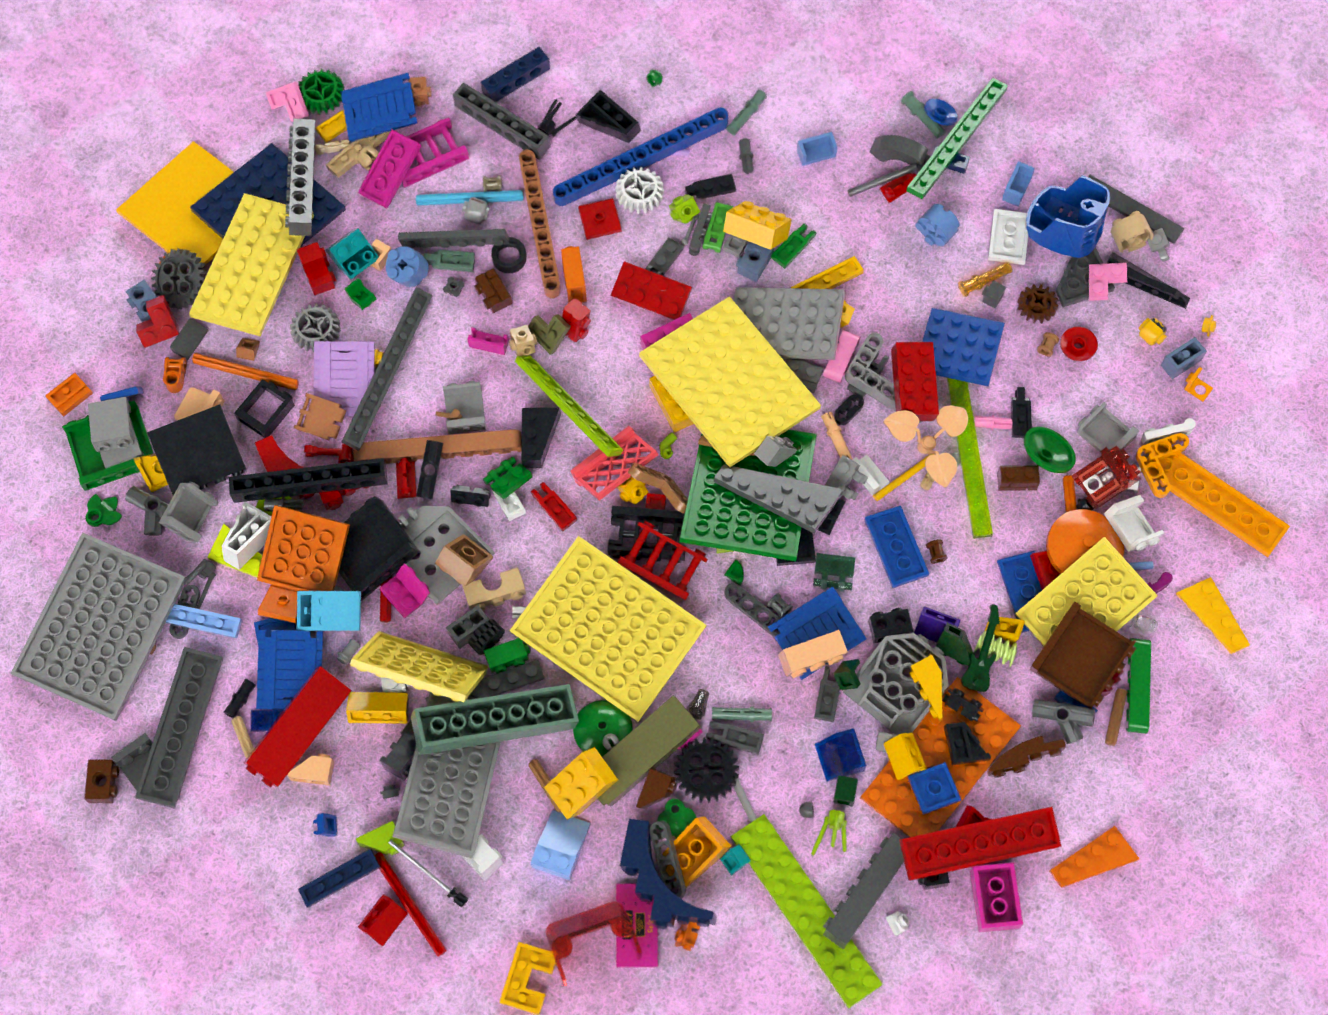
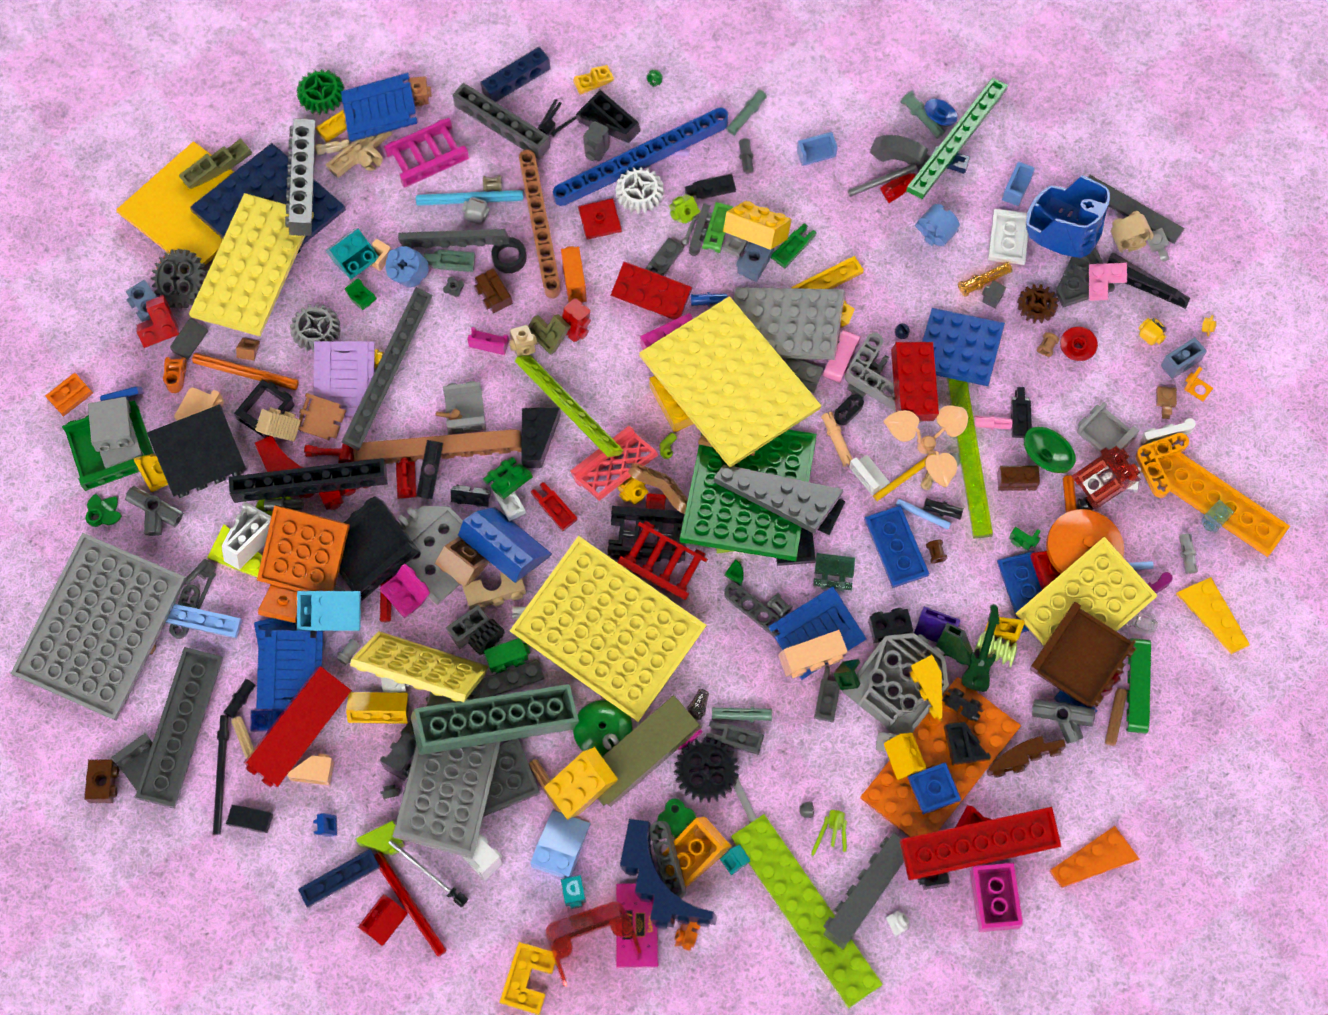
light grey panel [159,482,219,542] -> none
bright pink plate [266,82,309,122] -> none
red brick [296,242,336,296] -> none
dark pink tile [357,129,422,209] -> none
reddish brown slope [636,769,677,809] -> none
light grey slope [754,436,797,467] -> none
clear blue slope [814,728,867,782] -> none
light grey plate [825,455,868,500] -> none
dark green panel [833,775,858,806] -> none
white panel [1104,495,1165,552] -> none
none -> olive slope [179,138,253,189]
none -> black bar [213,715,229,835]
none -> black slope [226,805,273,833]
none -> tan brick [255,407,301,442]
none -> blue slope [458,507,552,583]
none -> dark grey plate [483,739,540,817]
none -> teal brick [560,875,586,909]
none -> yellow slope [573,65,614,95]
none -> dark grey brick [583,121,609,161]
none -> blue axle [691,292,728,307]
none -> dark blue hinge [895,323,910,339]
none -> light blue bar [896,499,951,529]
none -> black pin [923,498,964,520]
none -> green bracket [1009,527,1041,551]
none -> medium nougat plate [1156,386,1177,419]
none -> light grey pin [1179,534,1198,574]
none -> clear light blue bracket [1201,500,1234,534]

